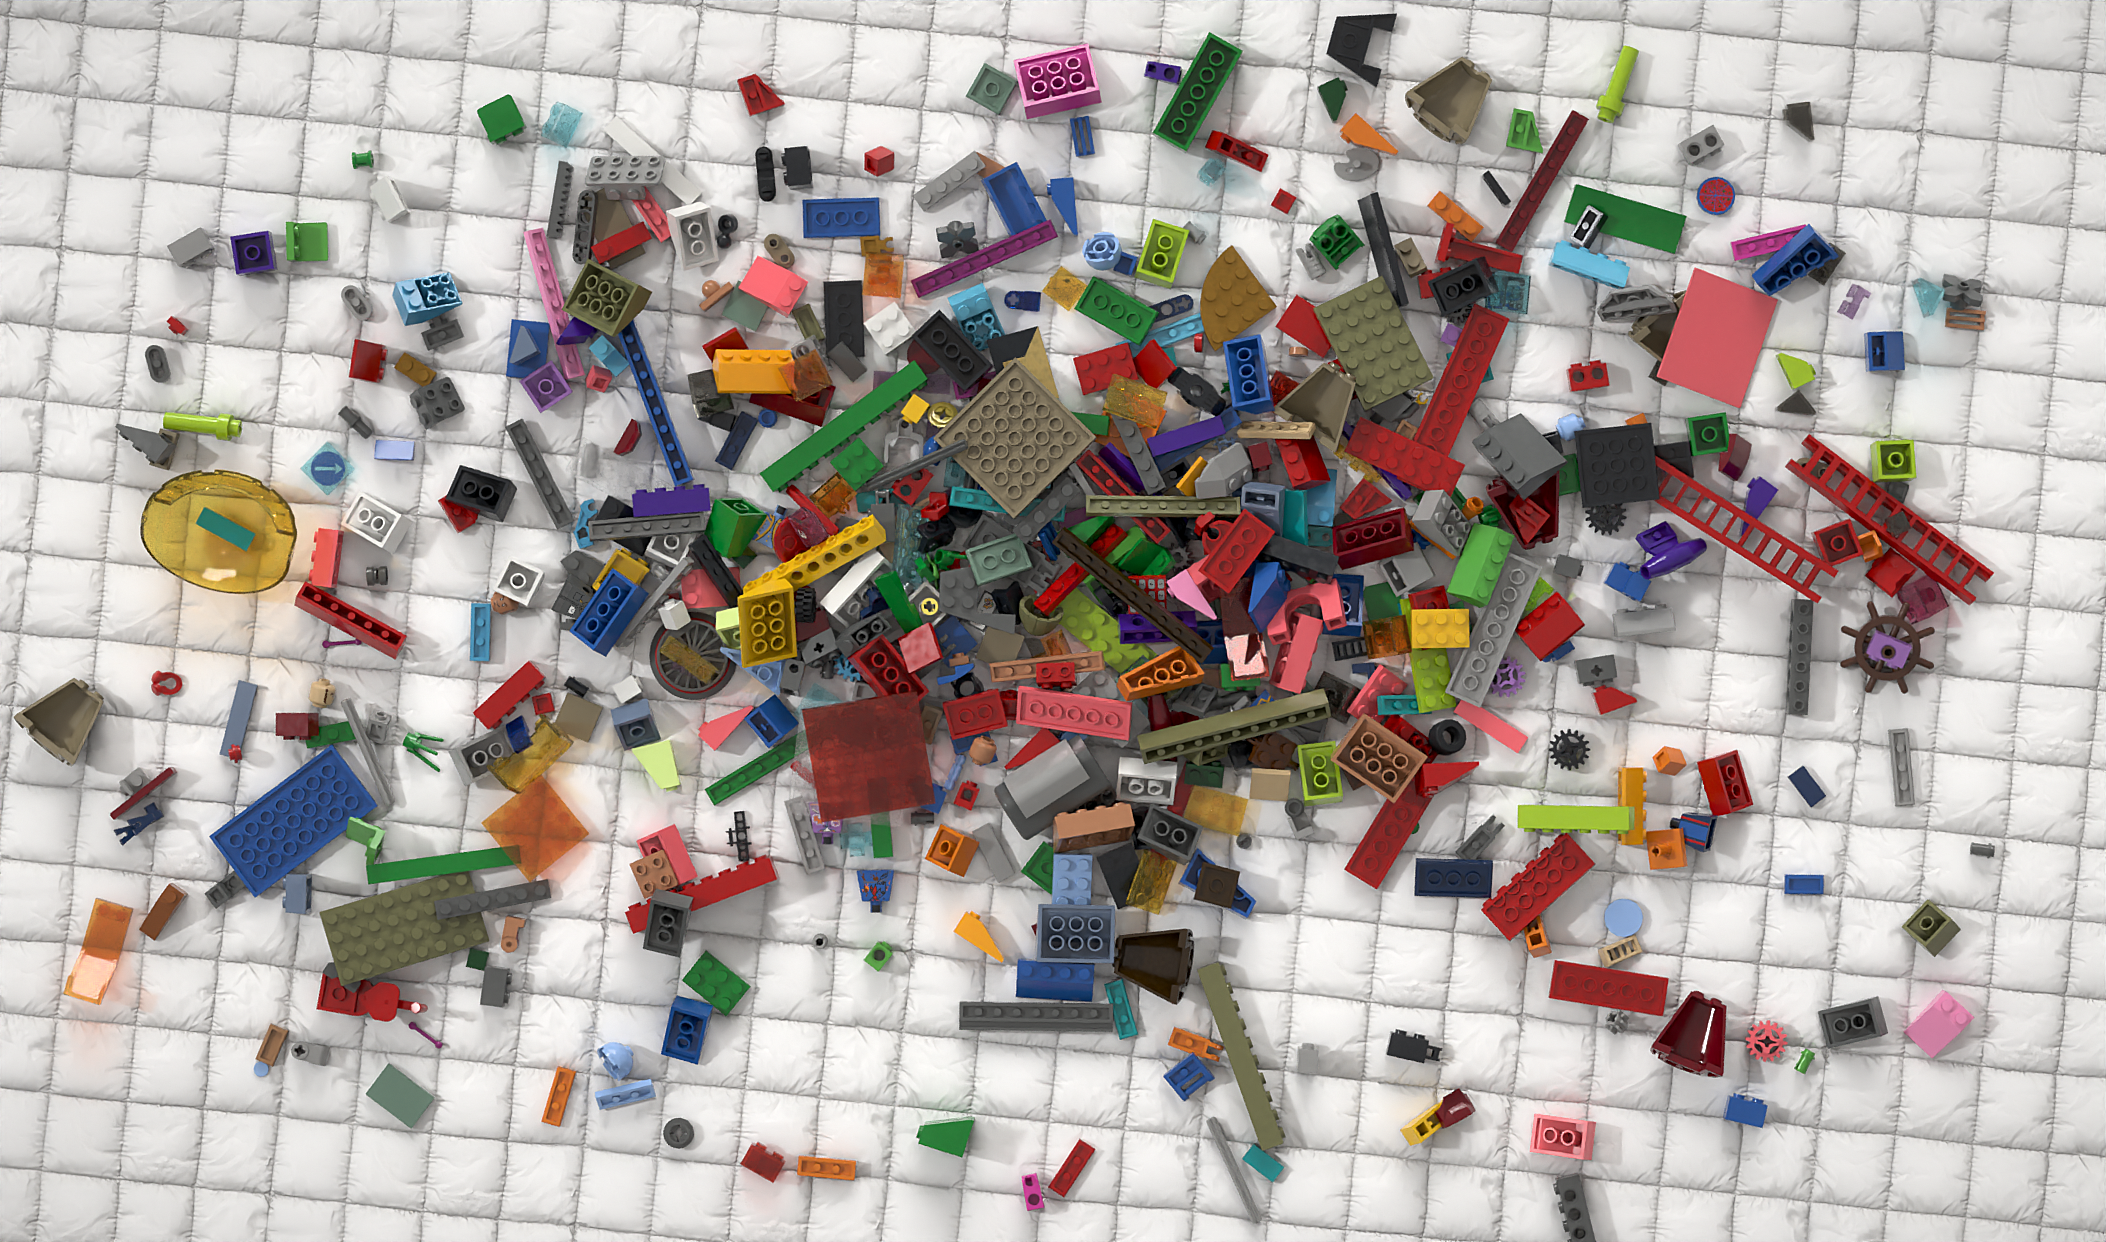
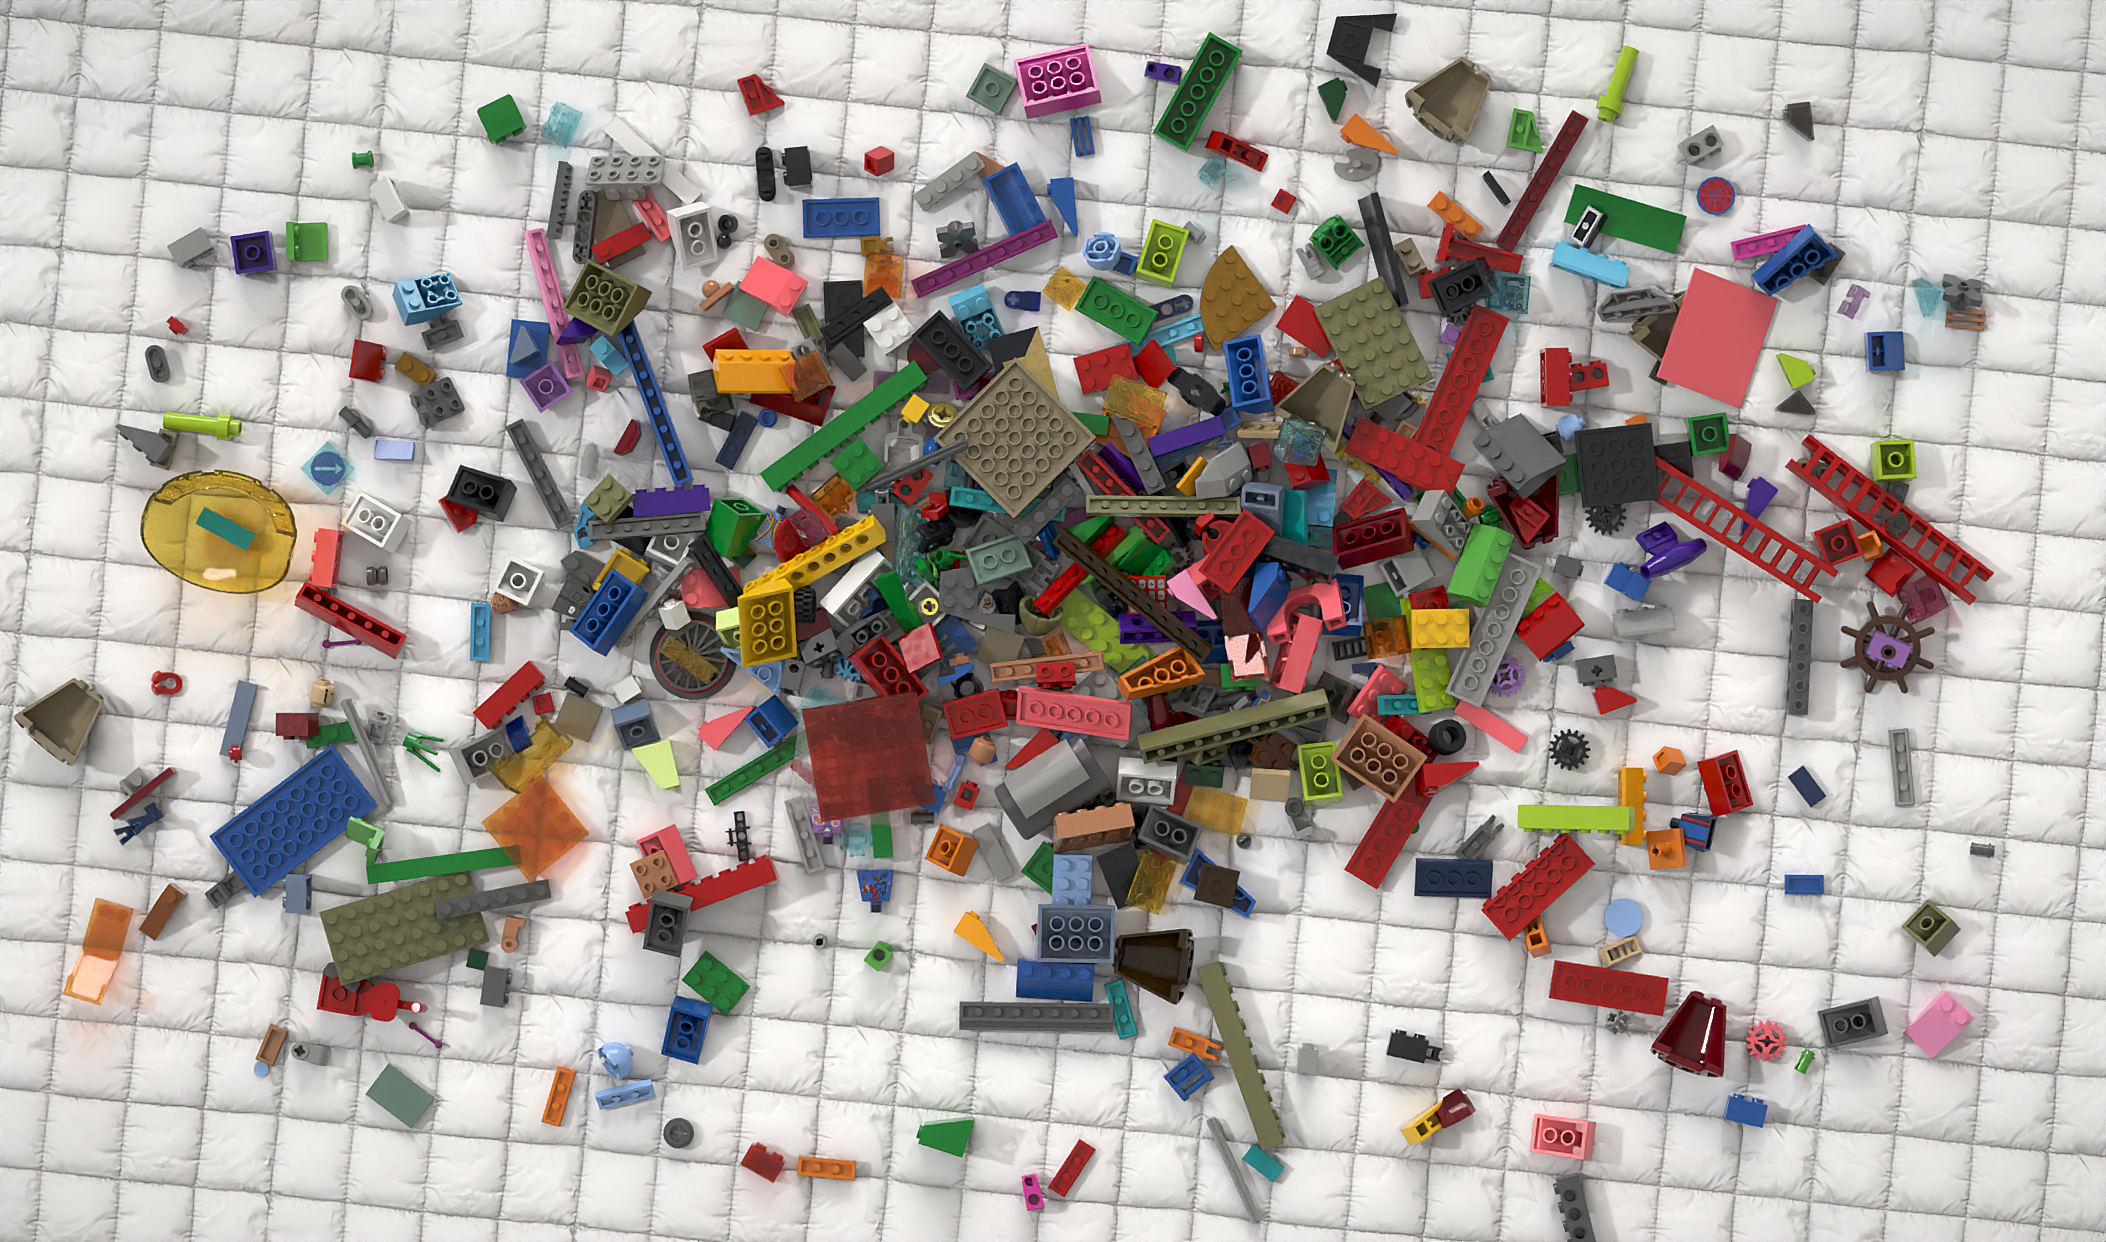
none -> olive plate [583,474,635,525]
none -> black tile [819,286,893,345]
none -> clear light blue slope [1273,418,1327,466]
none -> red slope [1540,348,1573,408]

